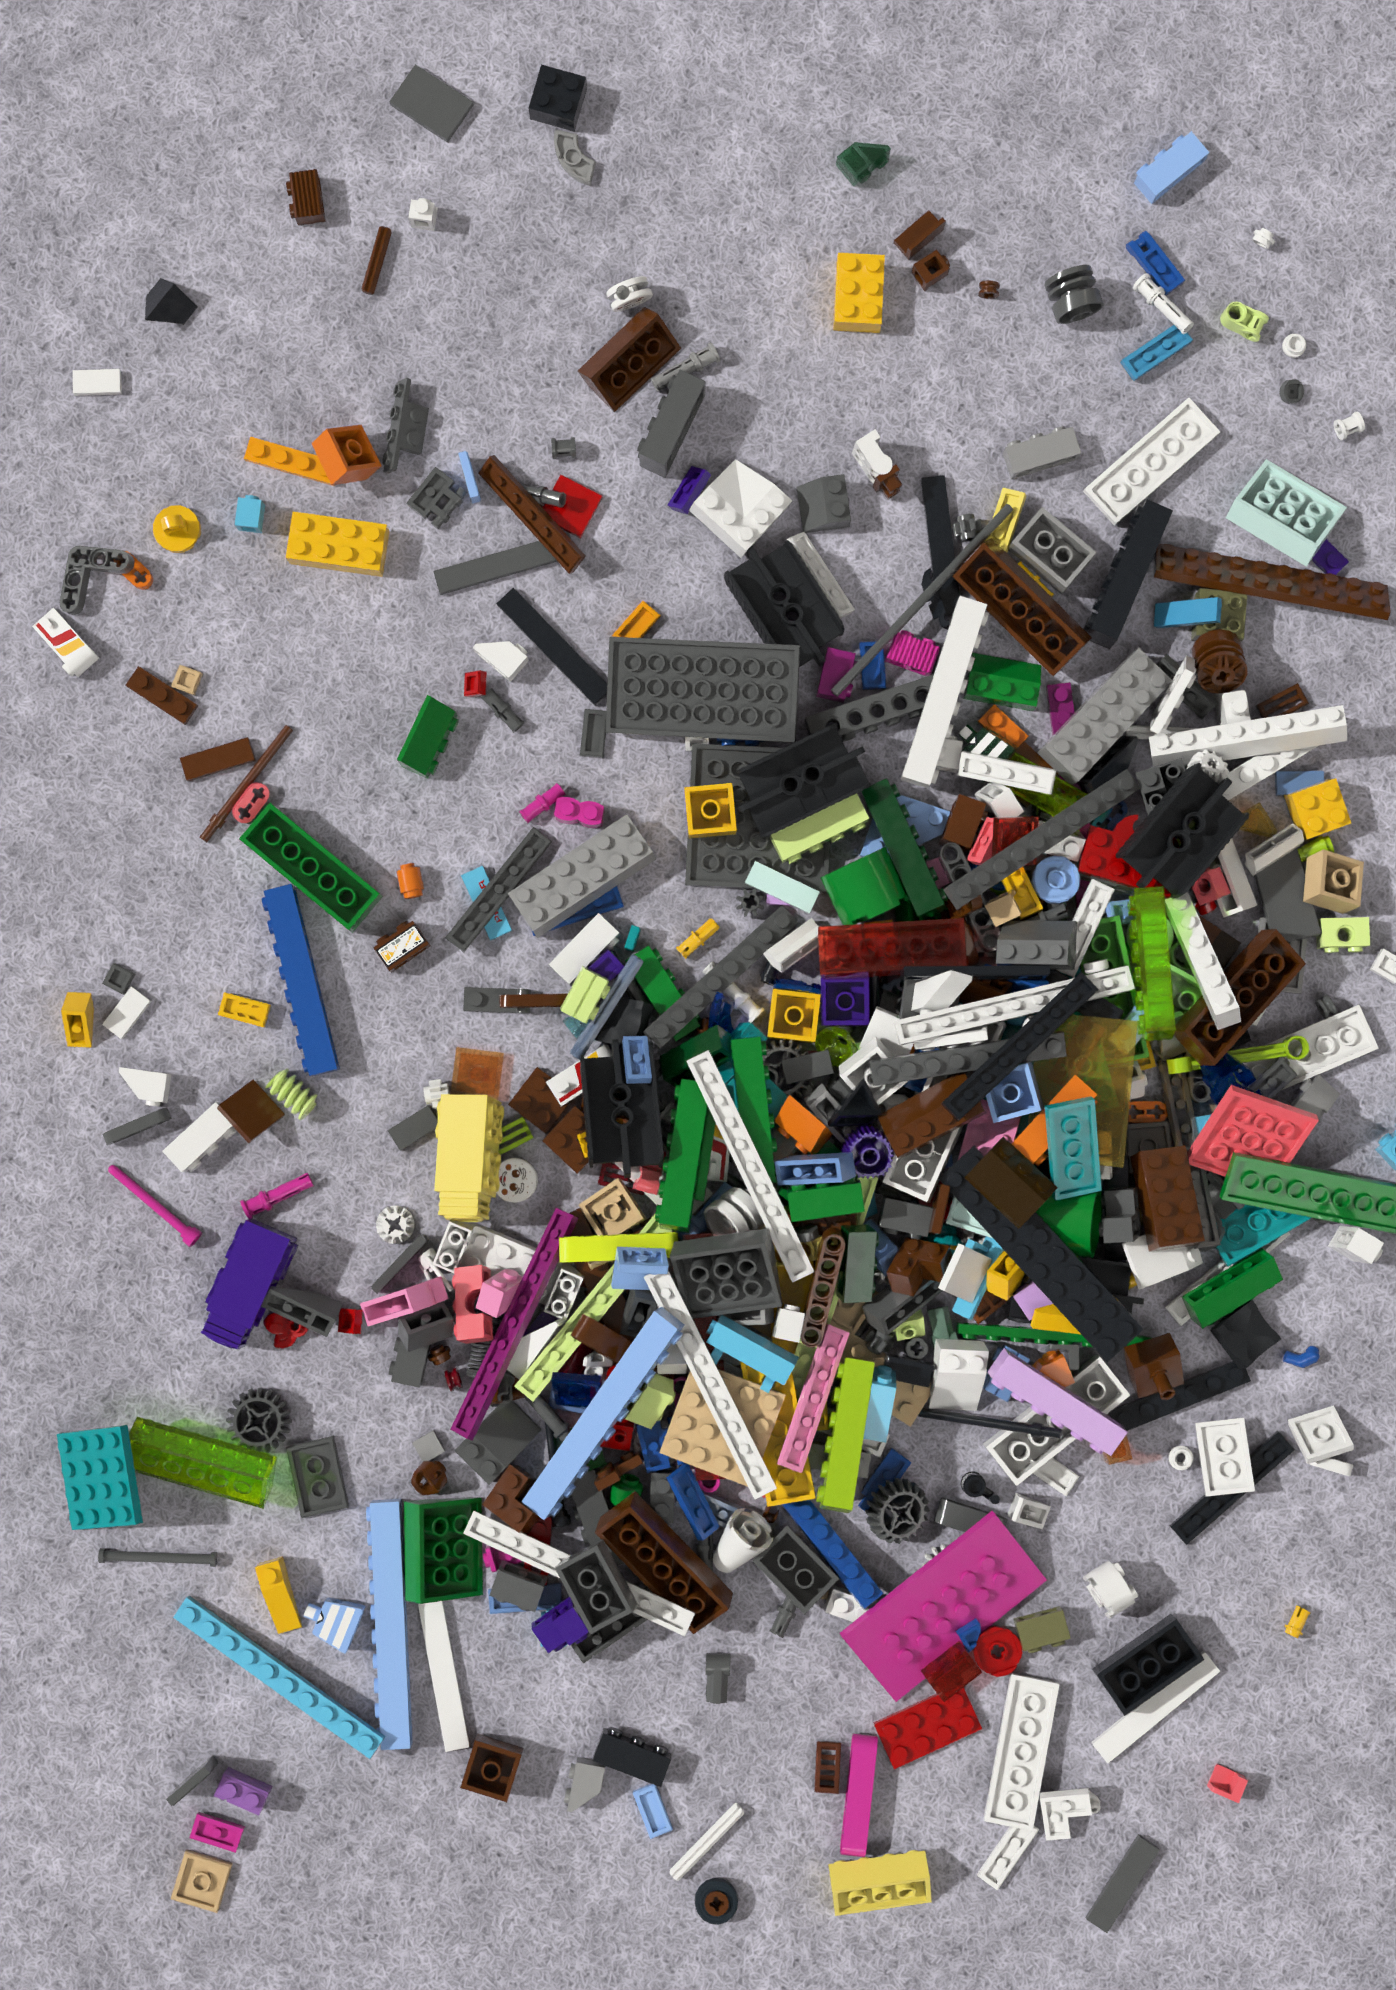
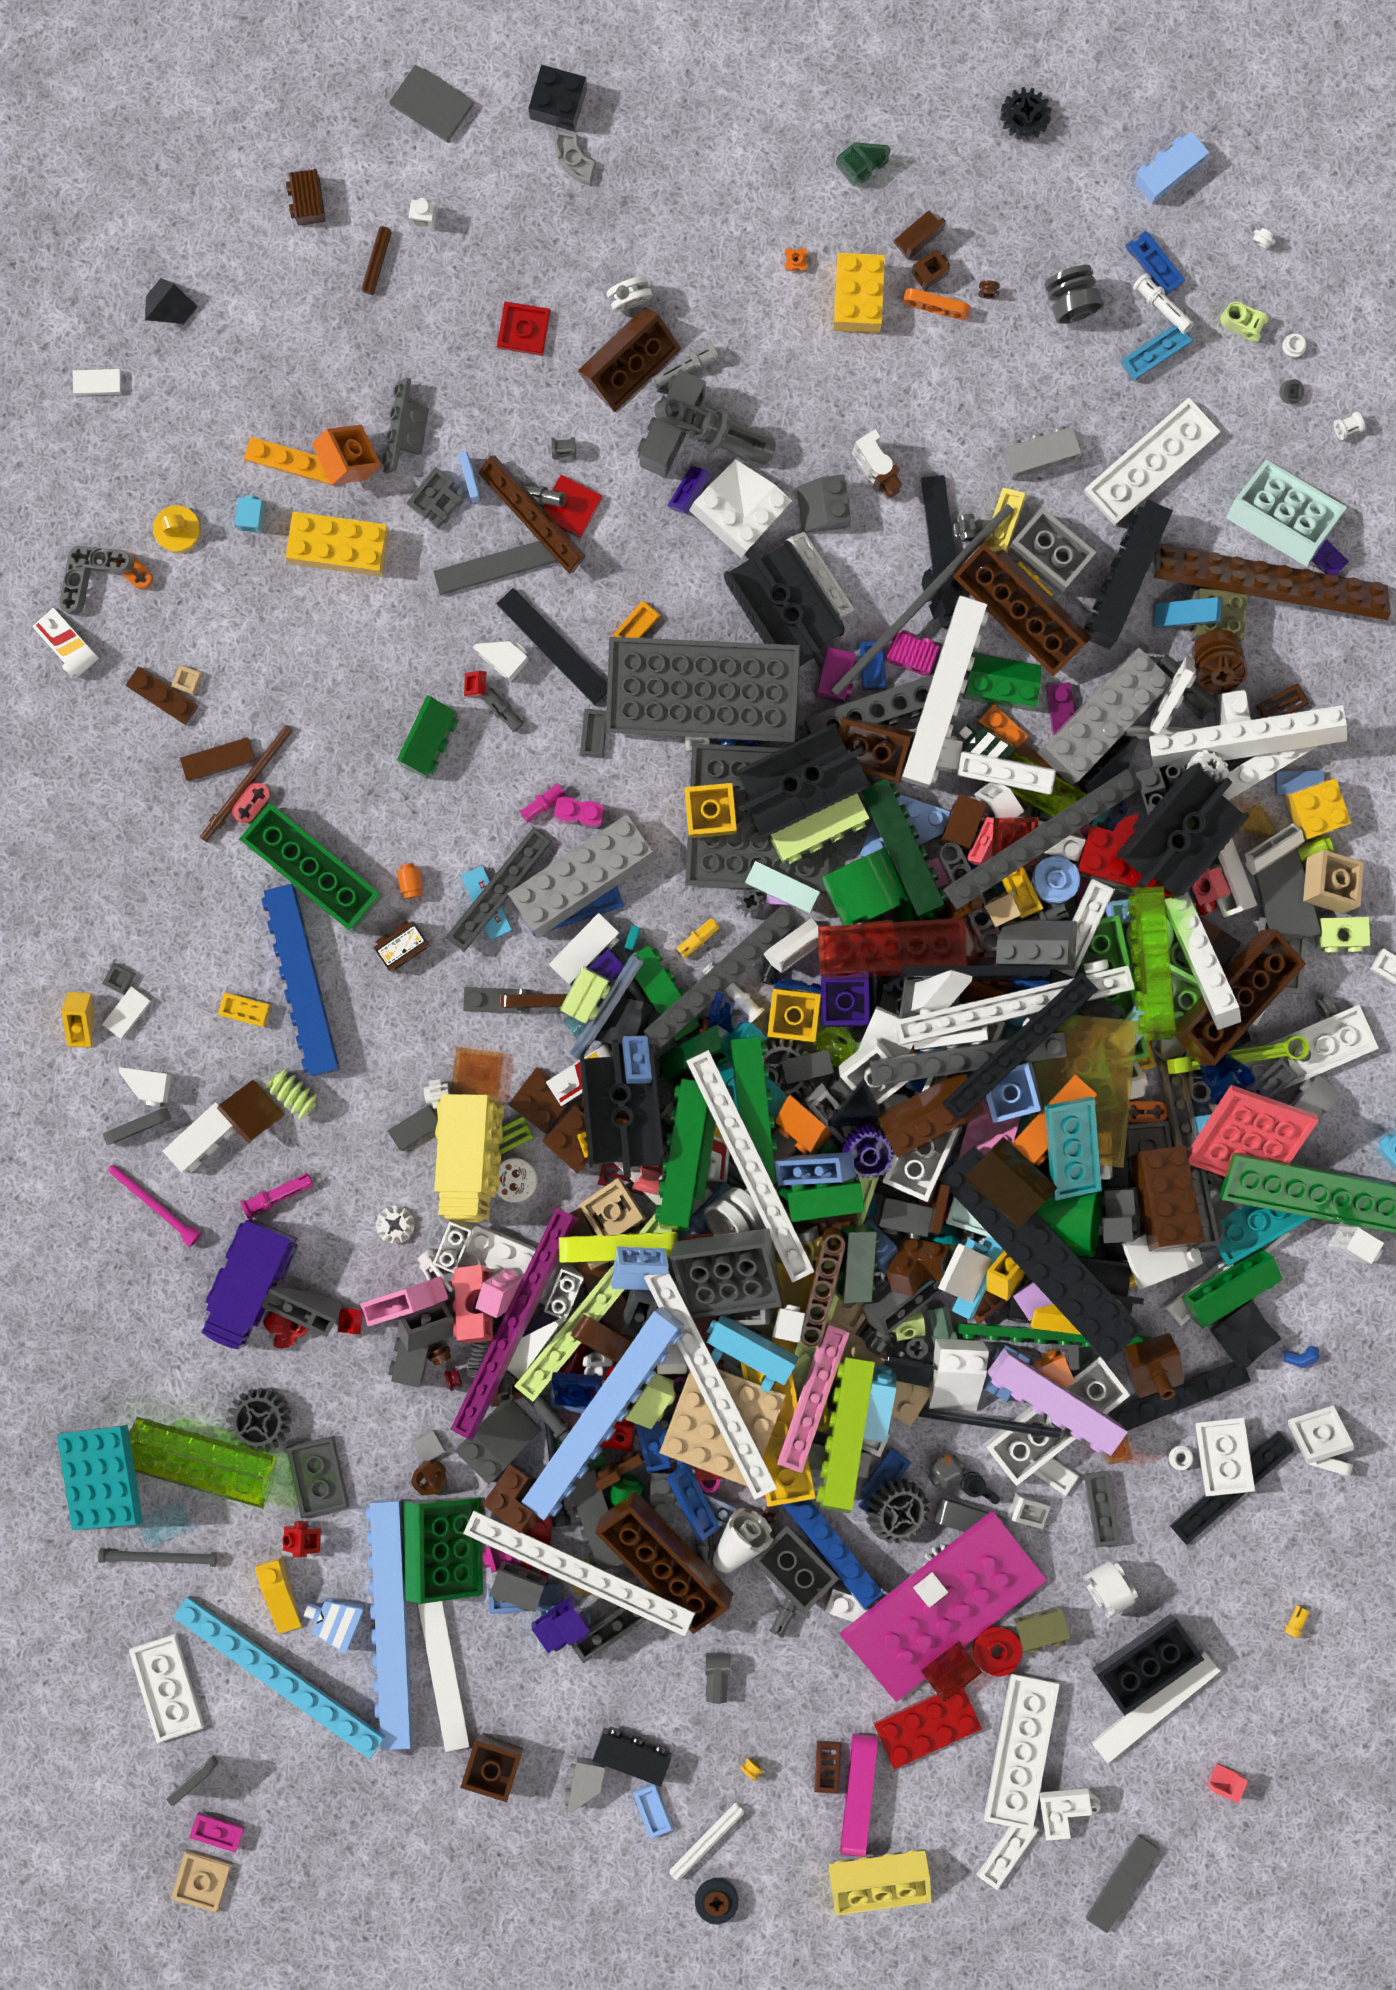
medium lavender brick [214,1767,273,1815] -> none
dark grey tile [371,1235,429,1294] -> none
dark grey brick [555,1539,638,1634] -> none
blue tile [956,1618,981,1653] -> none
none -> white tile [129,1633,205,1743]
none -> clear light blue tile [138,1503,193,1546]
none -> red brick [282,1521,321,1558]
none -> red tile [497,301,551,356]
none -> dark grey piece [654,399,776,465]
none -> yellow bush [740,1757,764,1781]
none -> orange plate [784,248,808,271]
none -> reddish brown slope [838,717,915,783]
none -> orange beam [903,288,971,320]
none -> white tile [913,1572,948,1608]
none -> dark grey head [928,1453,965,1490]
none -> black gear [1000,87,1052,141]
none -> dark grey plate [1083,1470,1120,1548]

